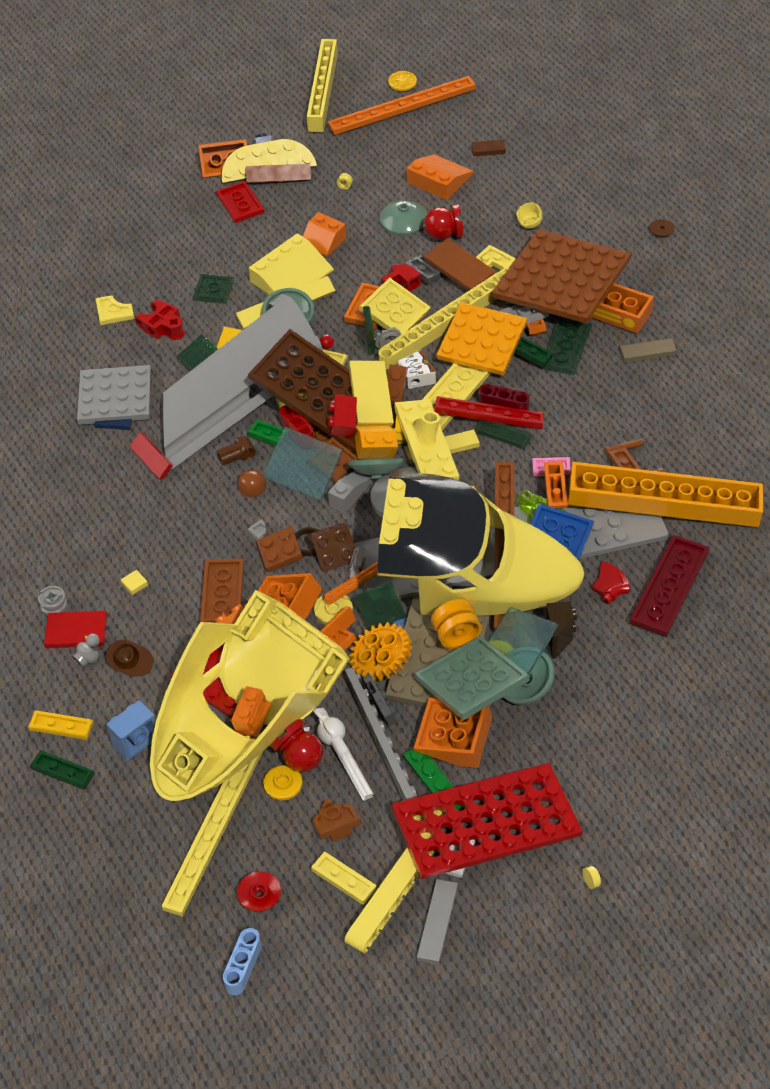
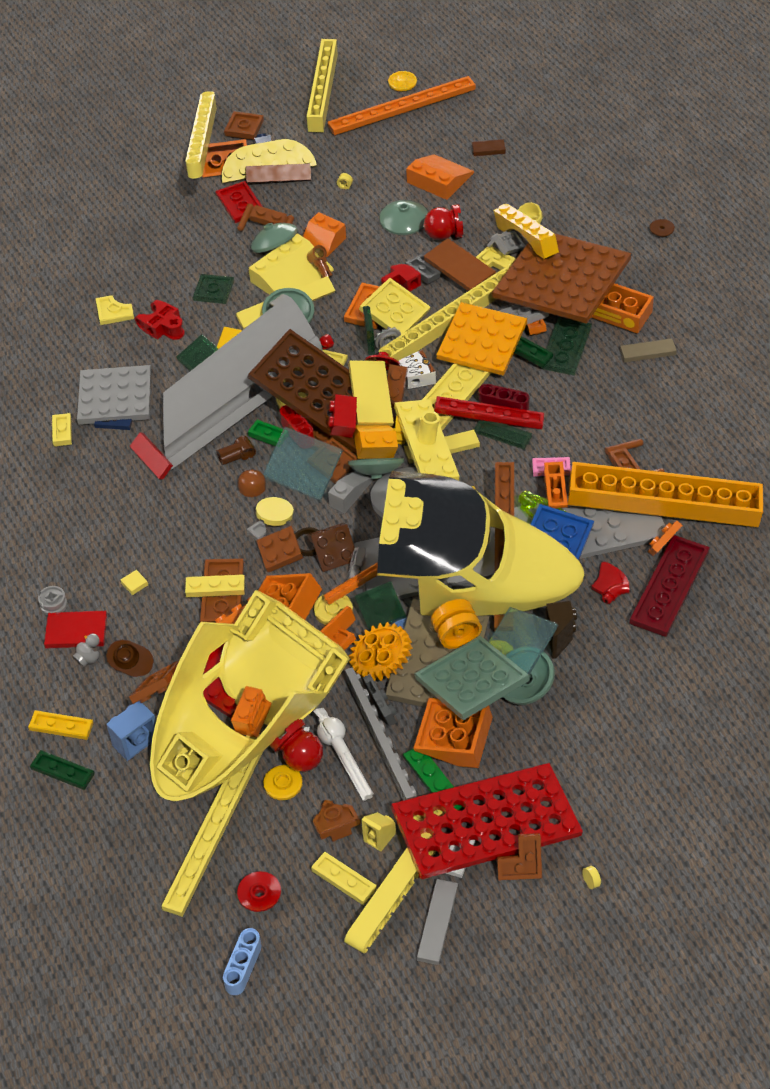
none -> light yellow plate [52,413,72,446]
none -> dark orange plate [129,659,180,704]
none -> light yellow plate [185,575,245,597]
none -> light yellow beam [186,91,217,179]
none -> dark orange plate [224,111,264,140]
none -> dark orange plate [237,203,294,231]
none -> sand green dish [251,223,298,253]
none -> light yellow tile [256,497,294,526]
none -> dark orange pin [307,245,333,278]
none -> light yellow slope [362,812,396,851]
none -> red dish [365,352,400,370]
none -> light grey bracket [487,230,525,255]
none -> yellow arch [493,204,559,259]
none -> dark orange plate [497,833,542,880]
none -> orange plate [647,521,683,556]

